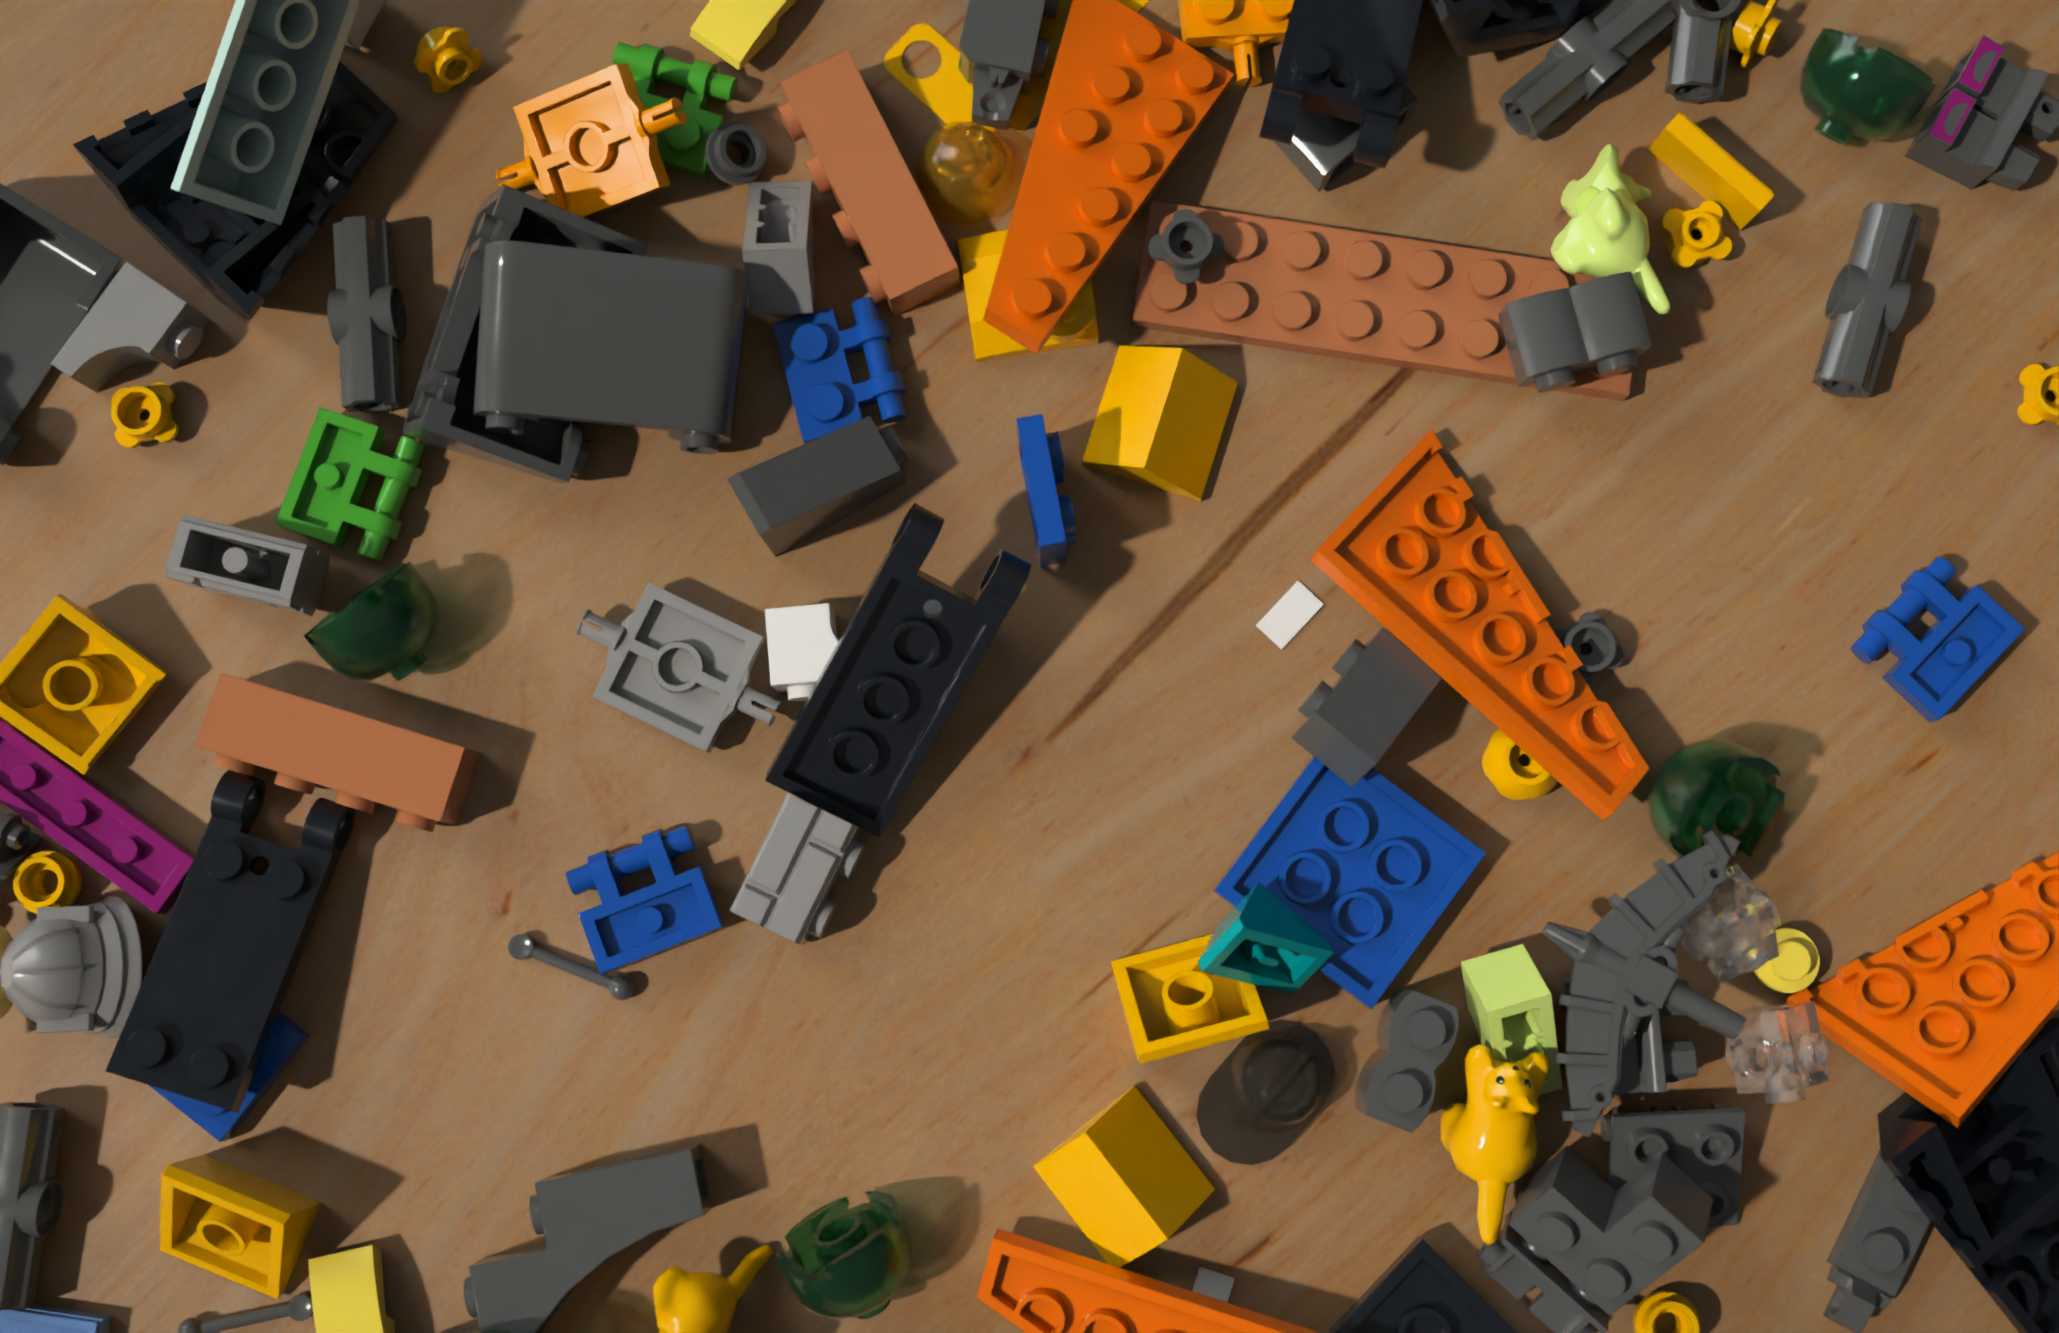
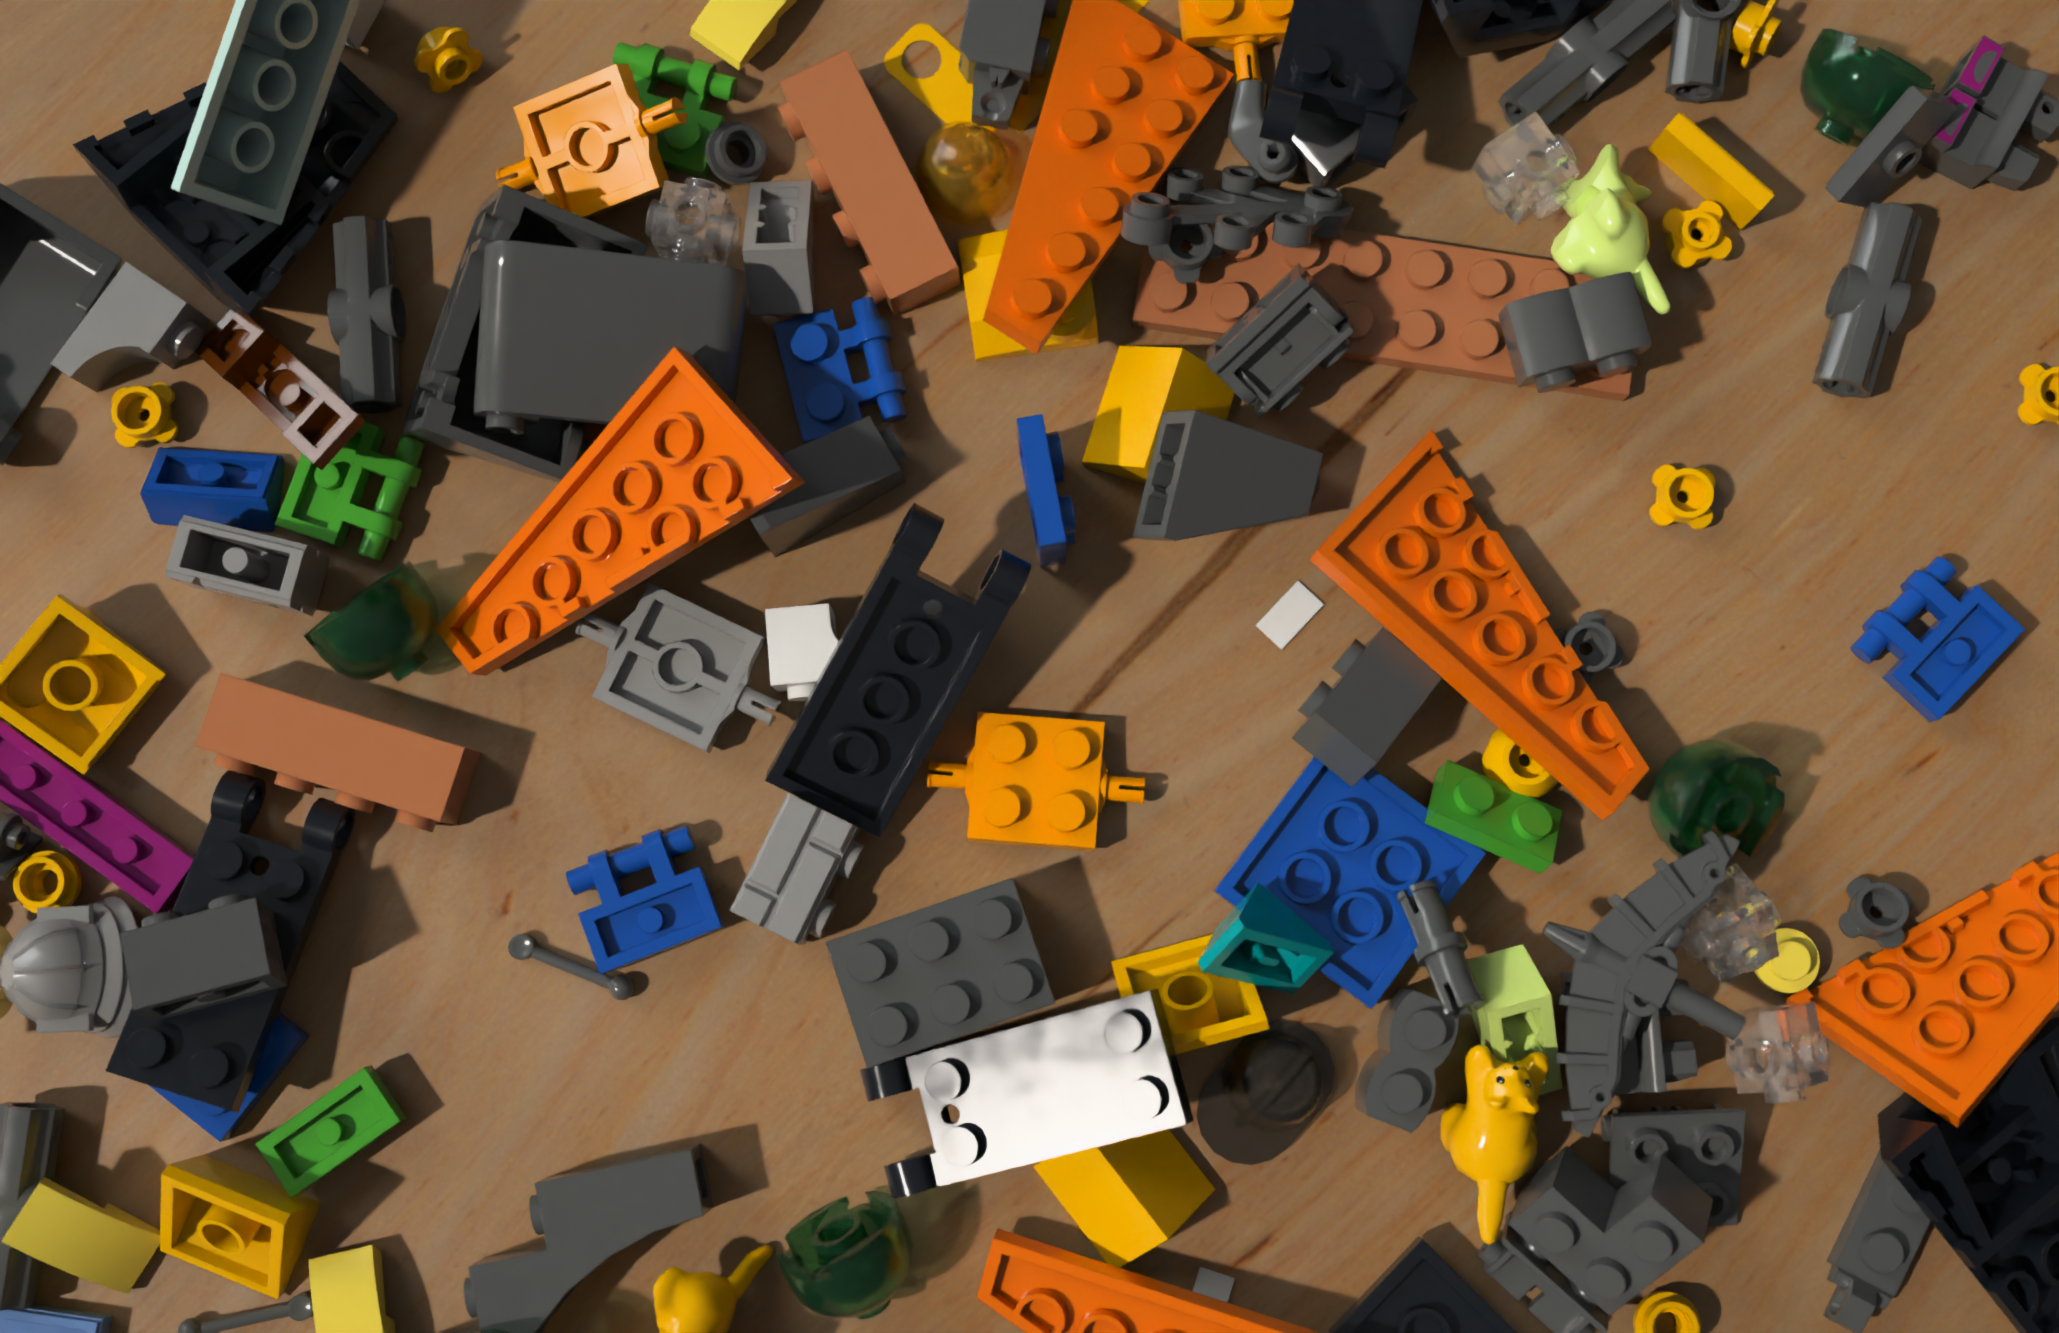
none -> light yellow slope [1,1177,160,1294]
none -> dark grey brick [120,894,287,1021]
none -> blue slope [140,447,285,532]
none -> reddish brown slope [195,309,366,470]
none -> bright green plate [256,1065,407,1198]
none -> orange wing [435,347,806,676]
none -> clear brick [646,177,741,266]
none -> dark grey brick [826,878,1055,1068]
none -> hinge [860,988,1194,1199]
none -> light orange plate [927,712,1145,852]
none -> dark grey plant [1121,165,1353,250]
none -> dark grey slope [1133,410,1323,541]
none -> dark grey hinge [1206,263,1354,419]
none -> dark grey arm [1228,80,1299,183]
none -> dark grey pin [1397,880,1486,1019]
none -> bright green plate [1425,760,1563,874]
none -> clear brick [1473,112,1580,226]
none -> yellow plate [1649,464,1715,530]
none -> dark grey plate [1825,85,1957,208]
none -> dark grey plate [1838,877,1913,950]

